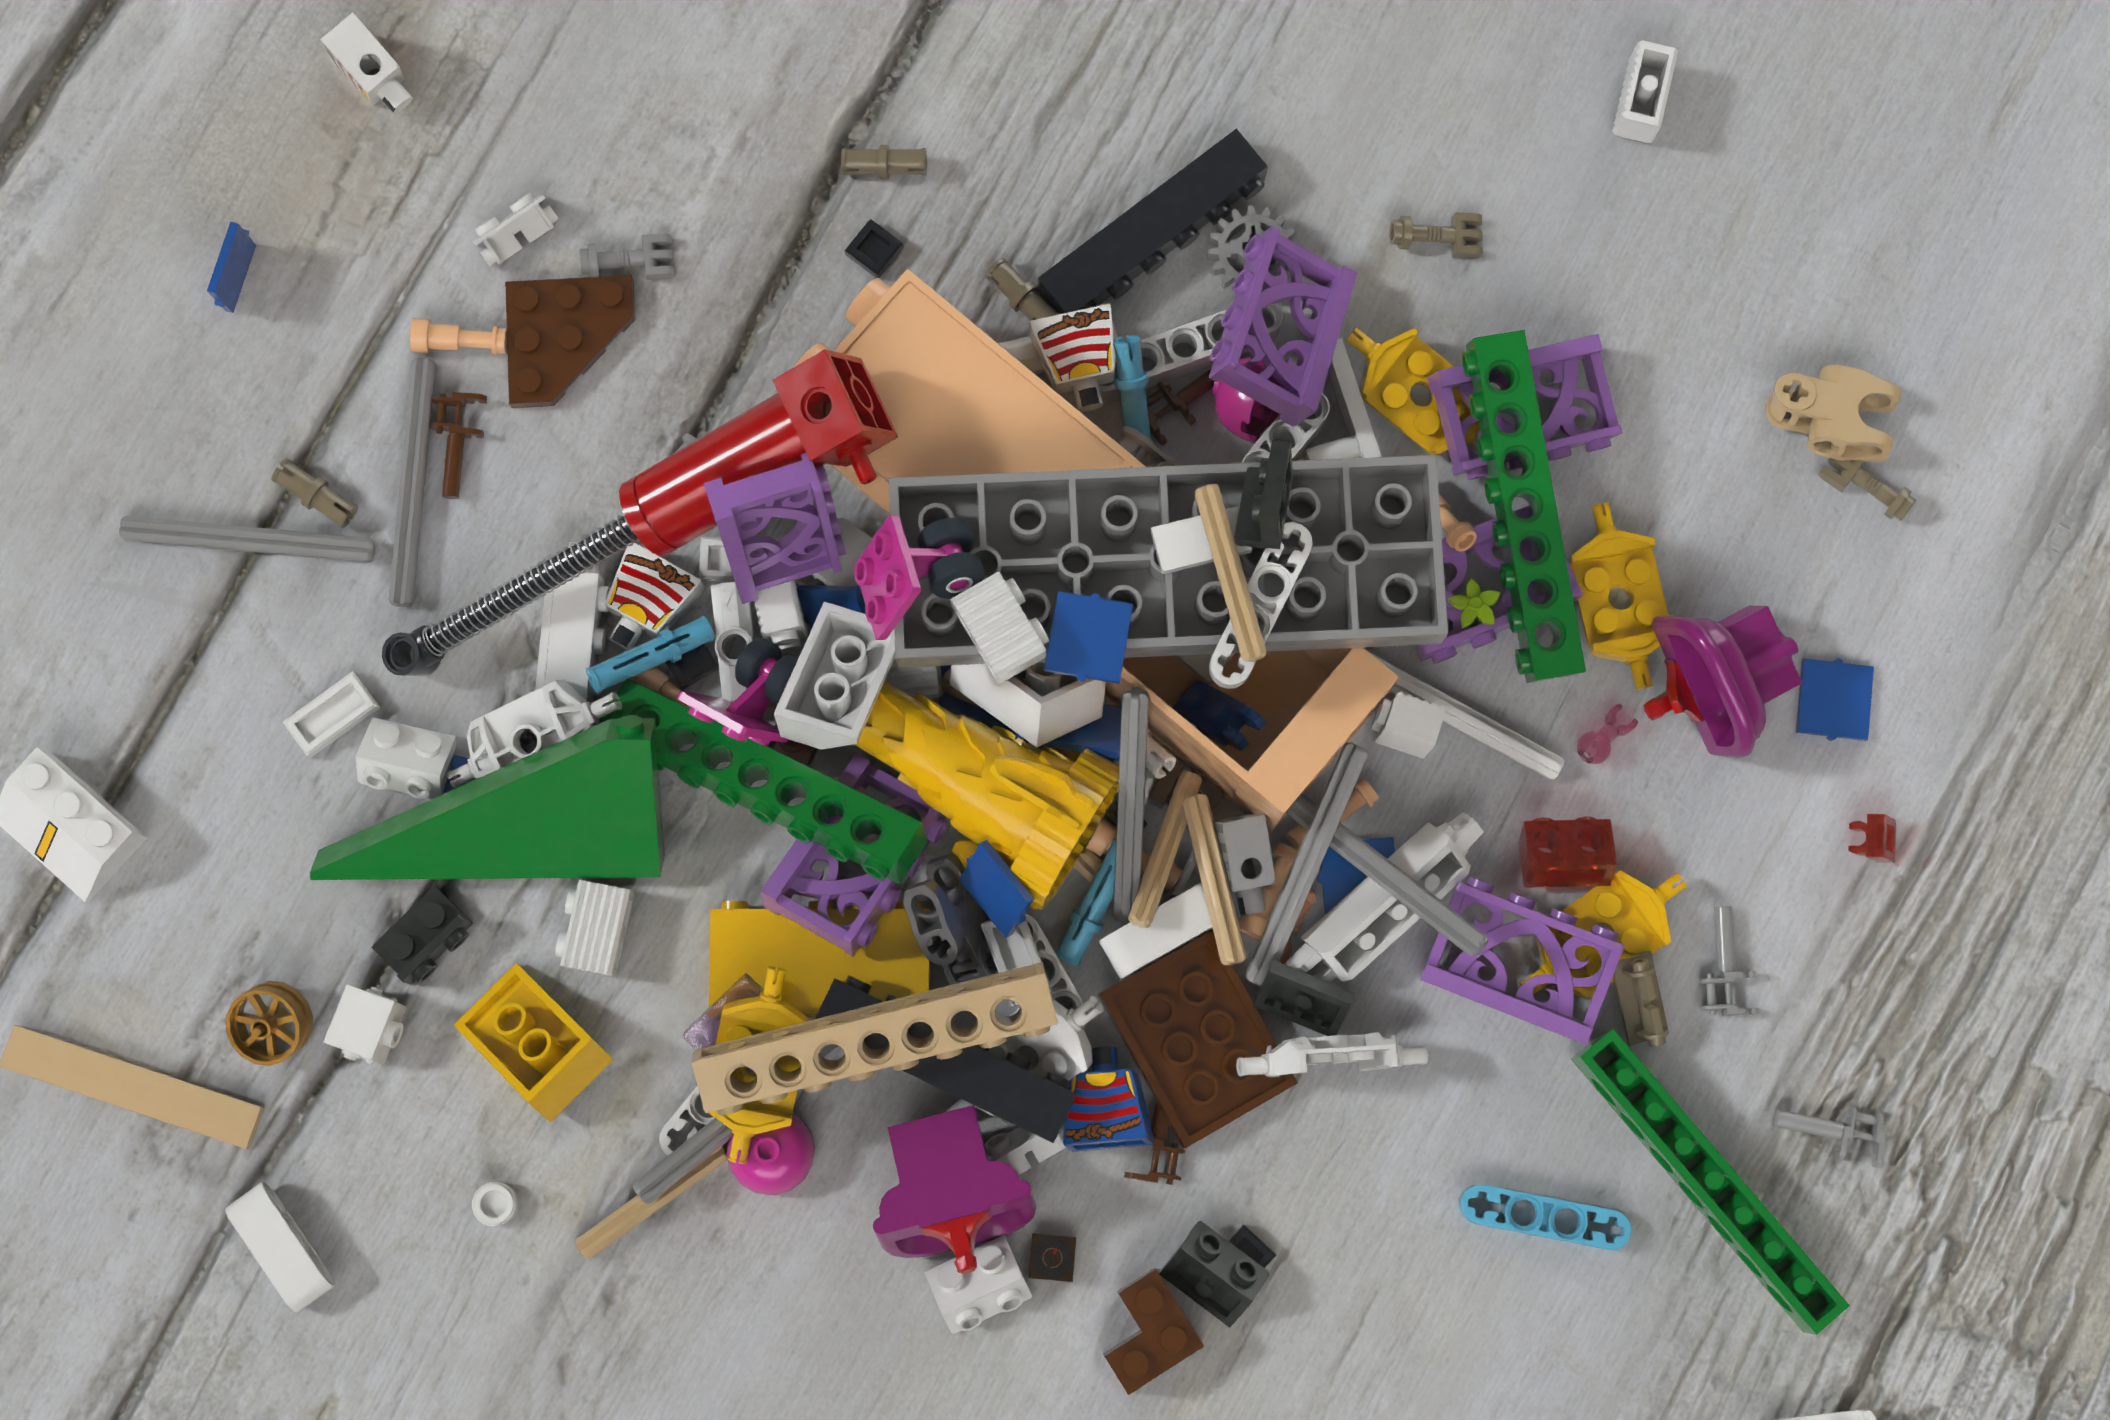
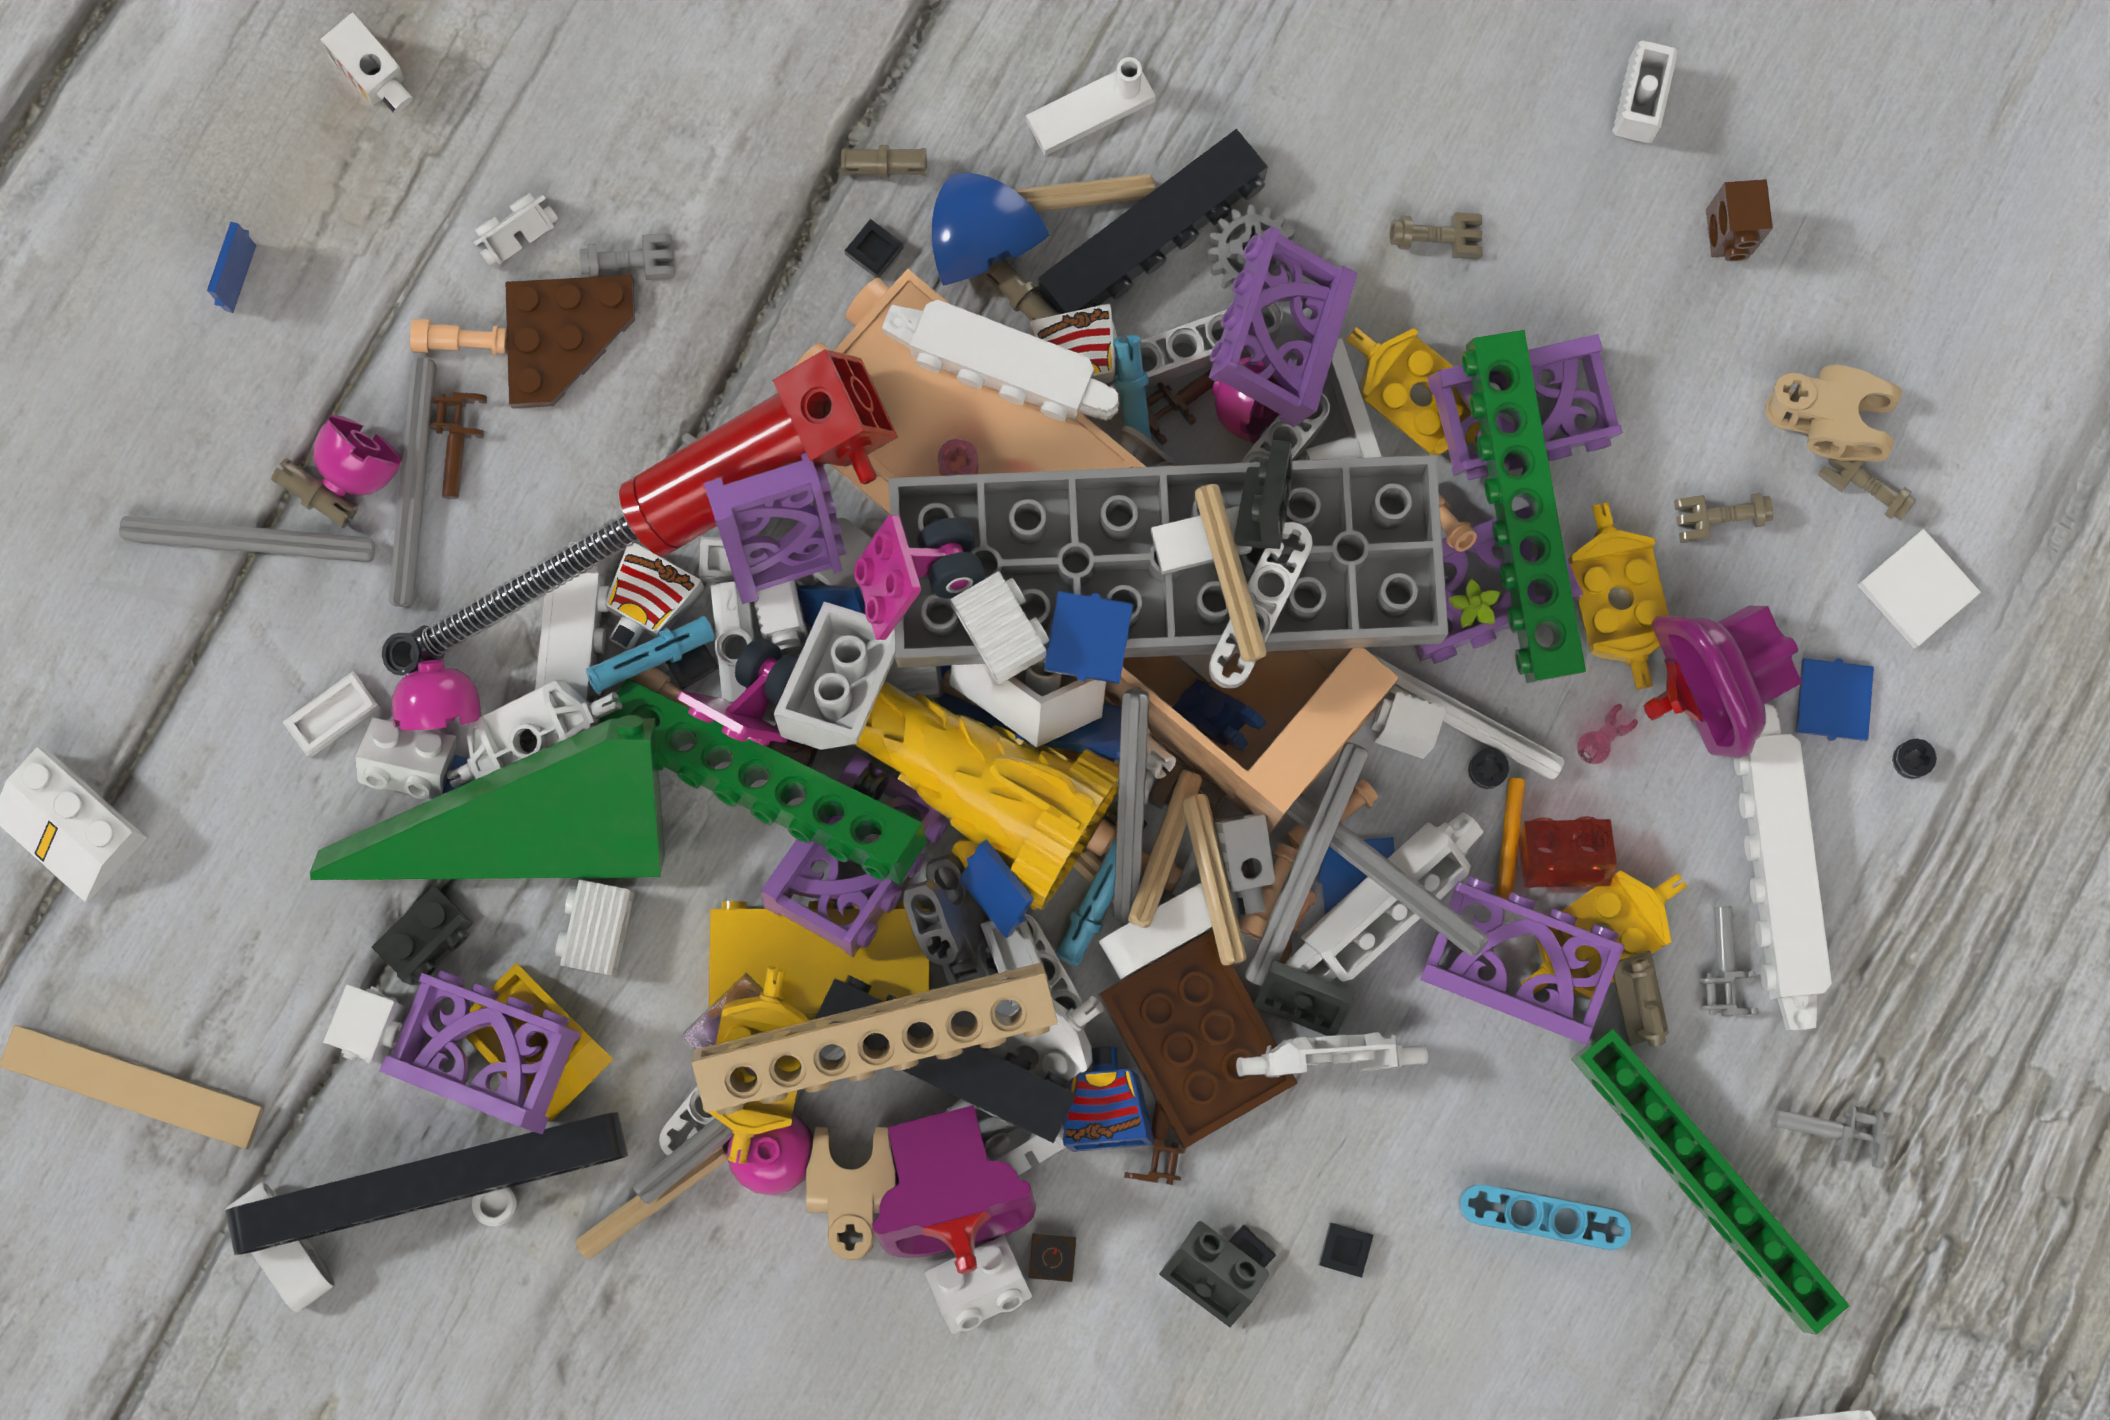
pearl gold wheel [226,981,313,1066] -> none
reddish brown brick [1103,1268,1204,1395] -> none
clear red tile [1848,814,1896,863] -> none
none -> black beam [225,1112,628,1255]
none -> dark pink cylinder [313,415,402,496]
none -> medium lavender fence [379,970,581,1134]
none -> dark pink cylinder [392,660,482,730]
none -> tan piece [806,1127,897,1260]
none -> black bush [853,766,889,801]
none -> white hinge [882,299,1119,421]
none -> blue brick [932,173,1050,286]
none -> clear pink bush [937,438,979,476]
none -> tan axle [1014,174,1155,212]
none -> white piece [1026,57,1156,156]
none -> black tile [1318,1222,1373,1278]
none -> black bush [1468,749,1509,789]
none -> light orange bar [1496,778,1525,900]
none -> dark tan hinge [1674,493,1773,543]
none -> reddish brown brick [1706,179,1773,262]
none -> white hinge [1734,704,1832,1031]
none -> white tile [1857,529,1981,649]
none -> black bush [1892,738,1937,779]

